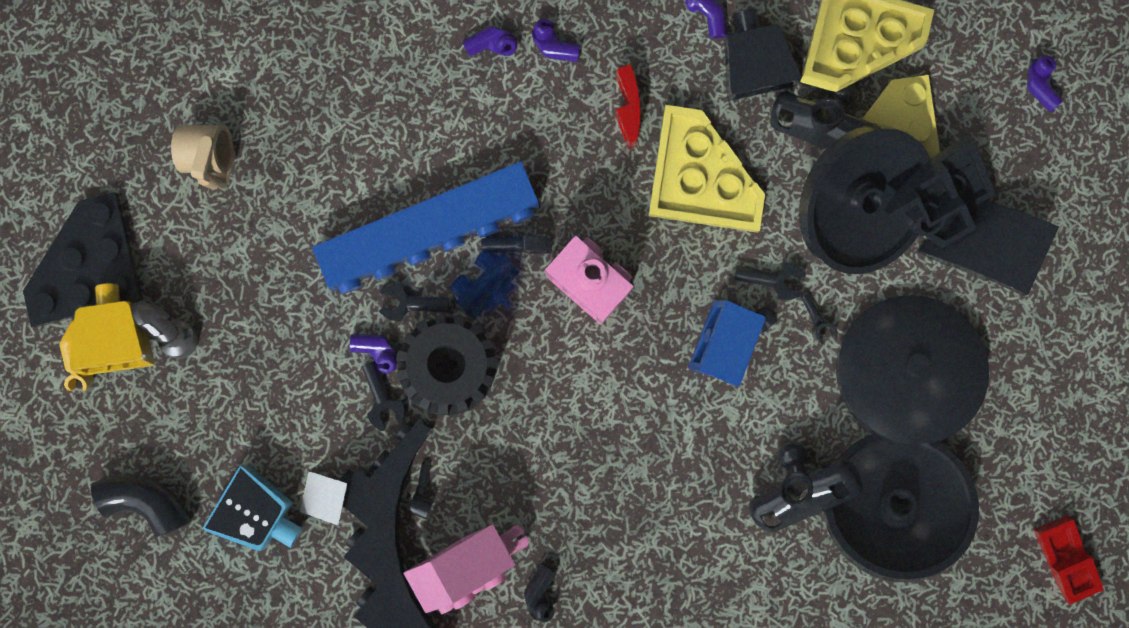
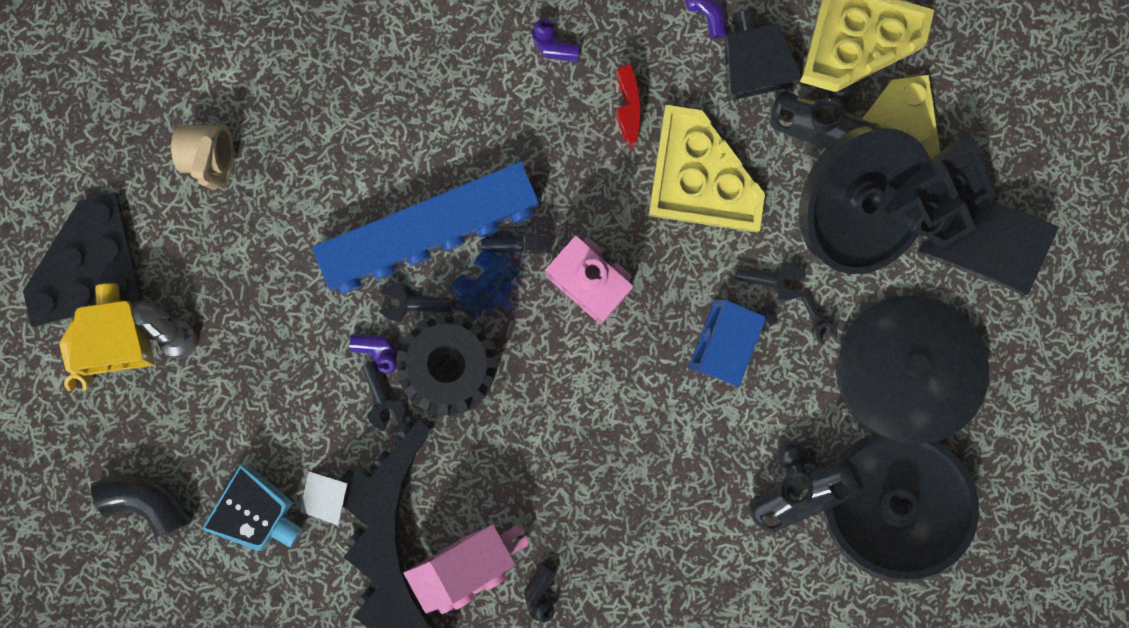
black hand [409,464,434,519] -> none
dark purple arm [462,26,517,57] -> none
dark purple arm [1027,55,1064,112] -> none
red slope [1033,515,1104,605] -> none

